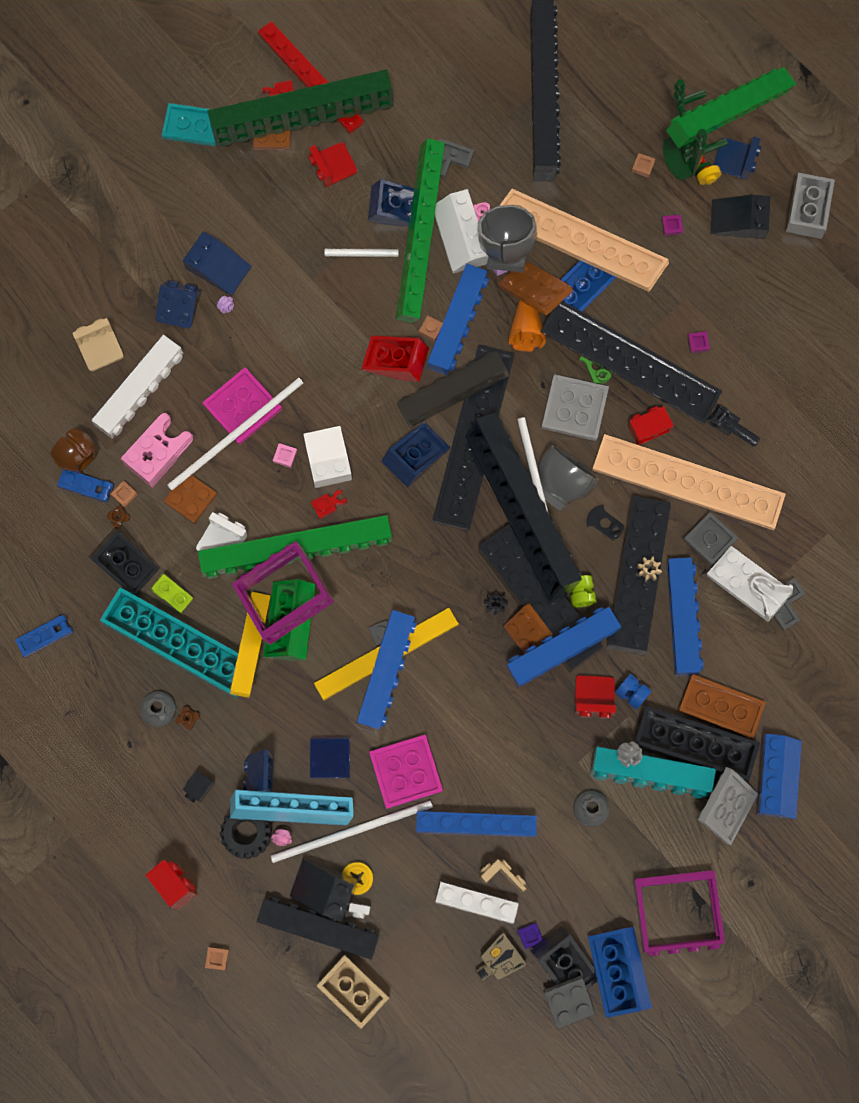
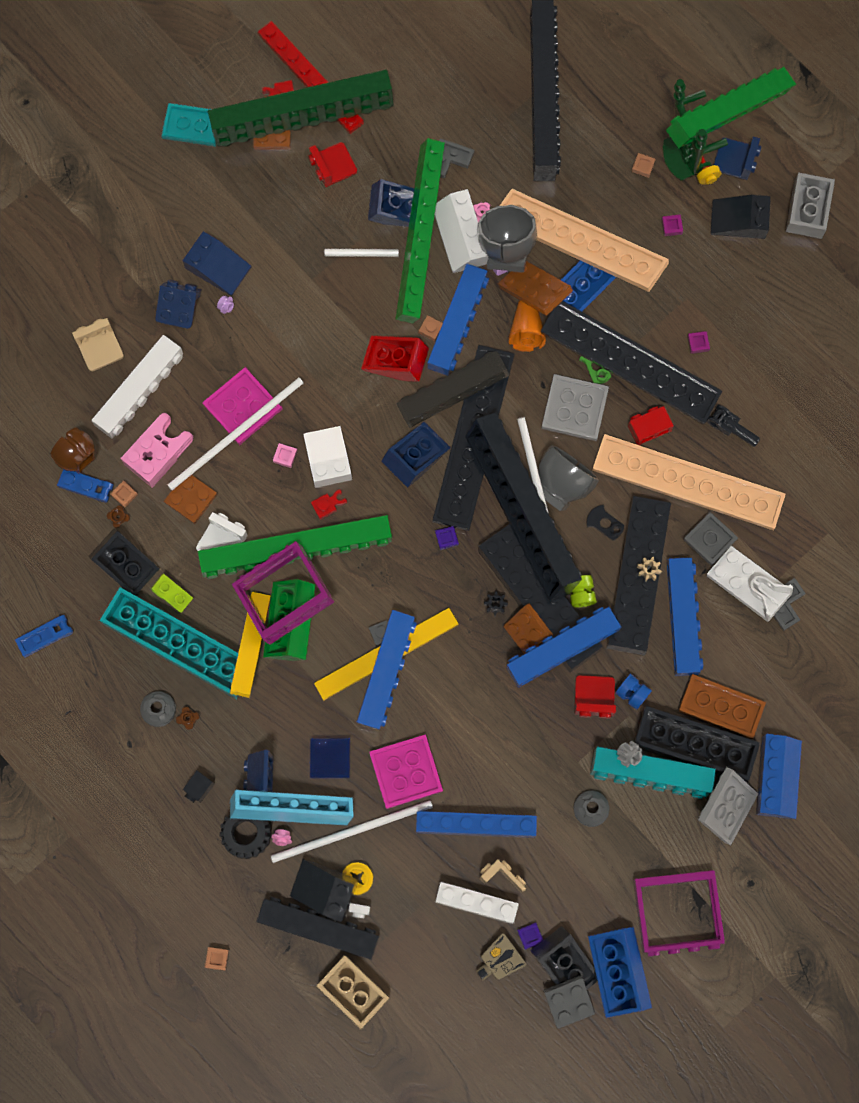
red brick [145,859,197,910] -> none
none -> dark purple tile [435,526,458,550]

